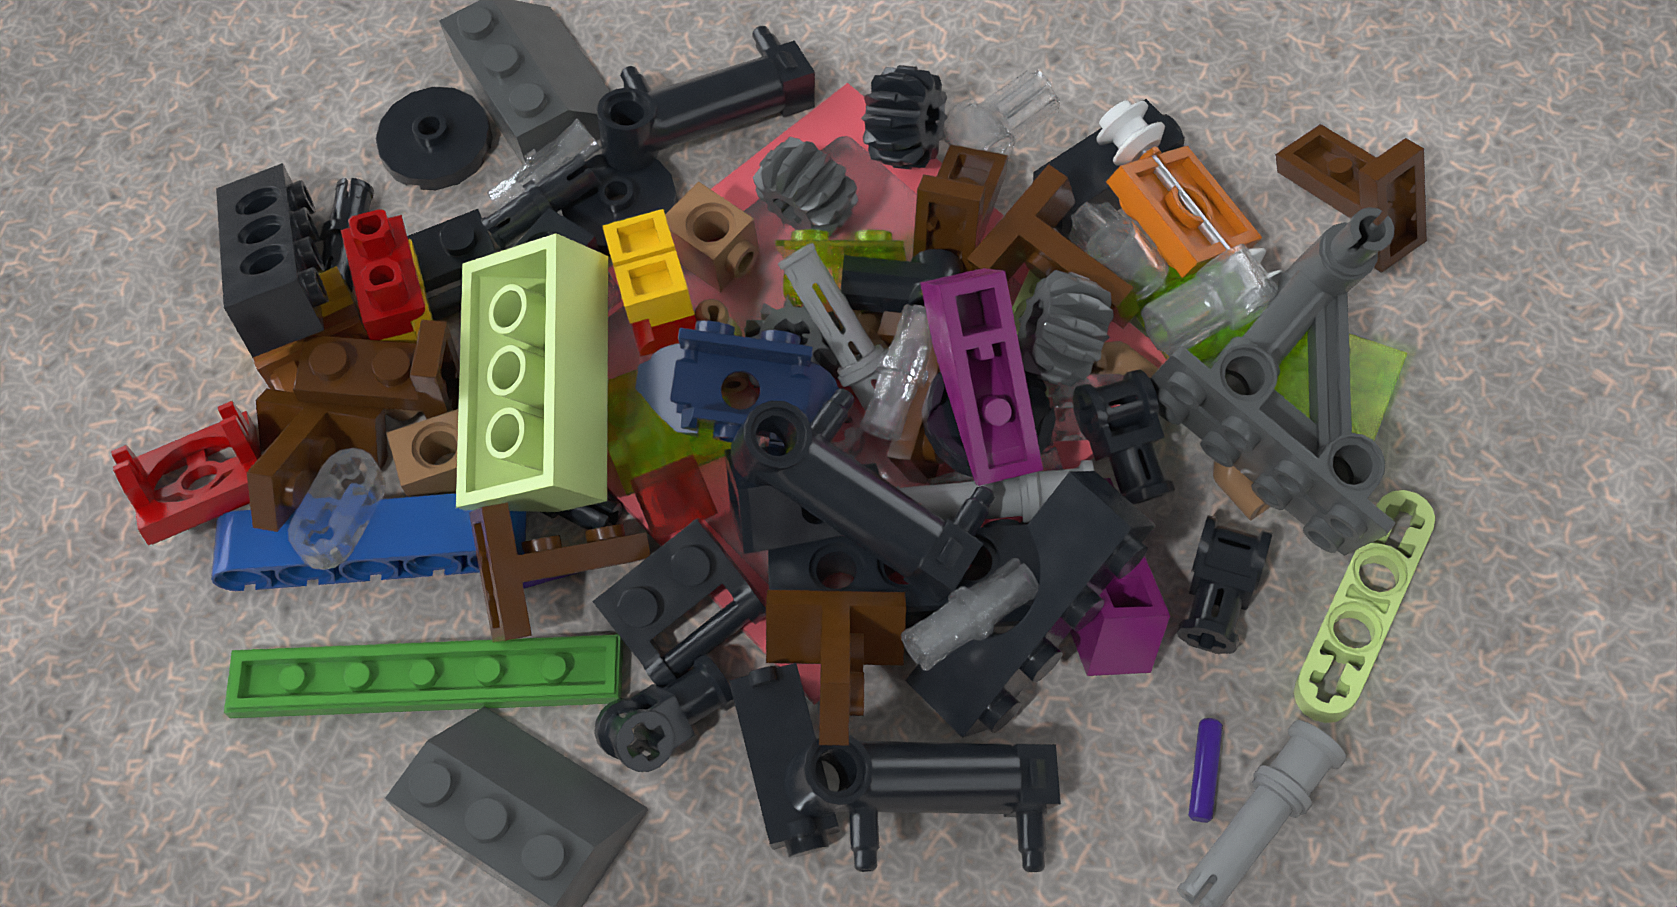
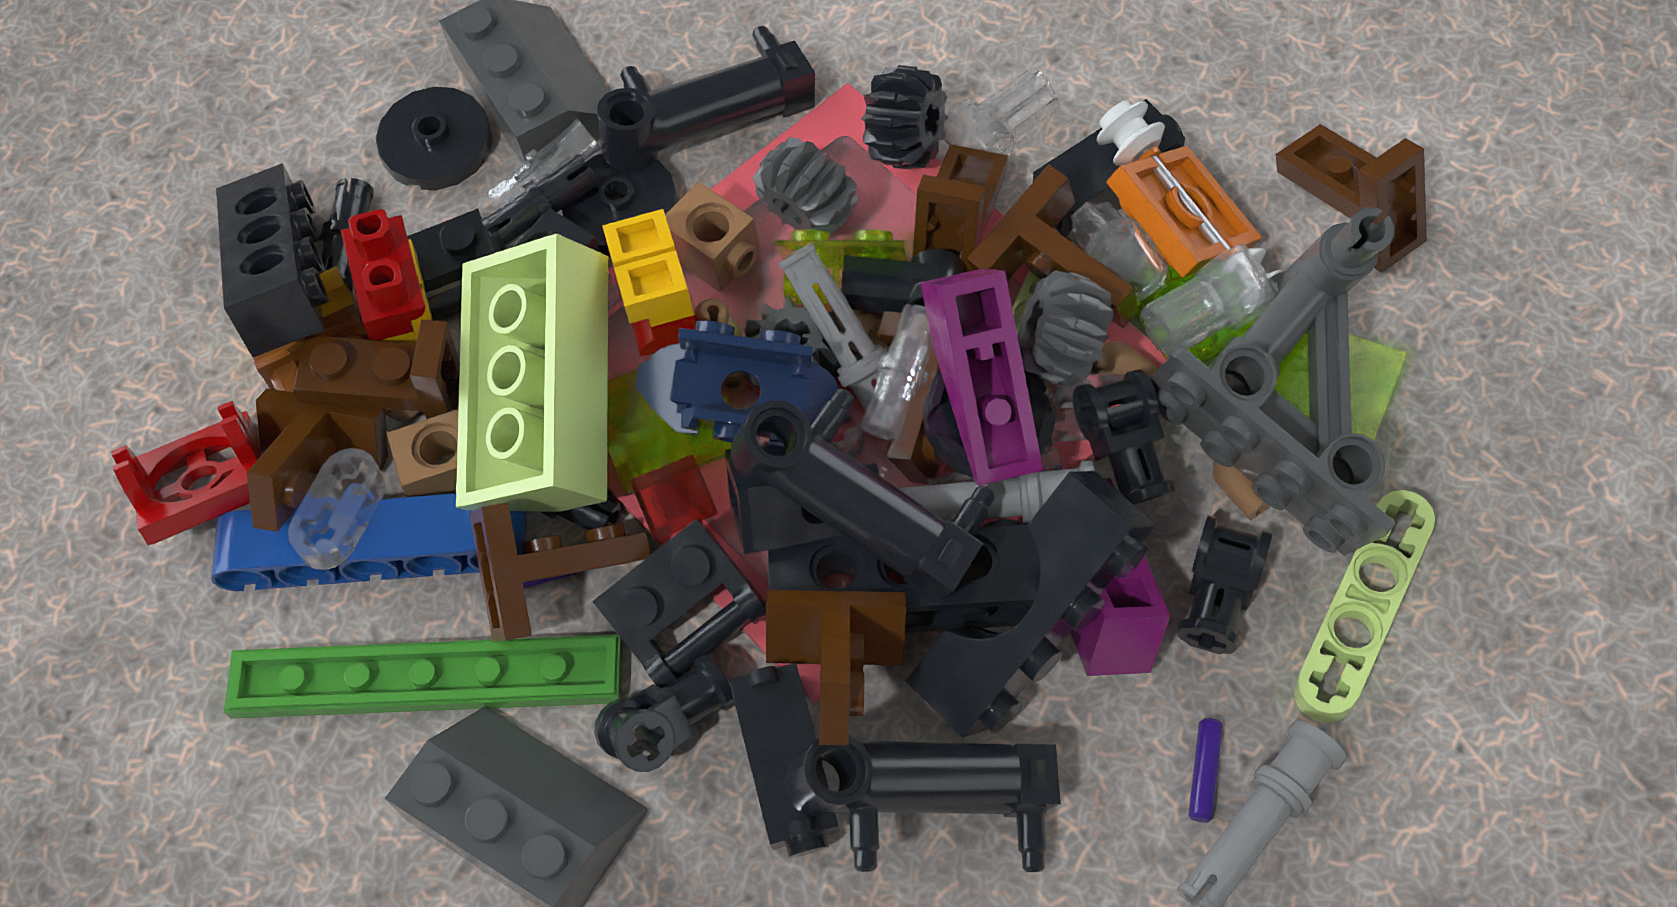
clear pin [901,558,1039,671] -> none

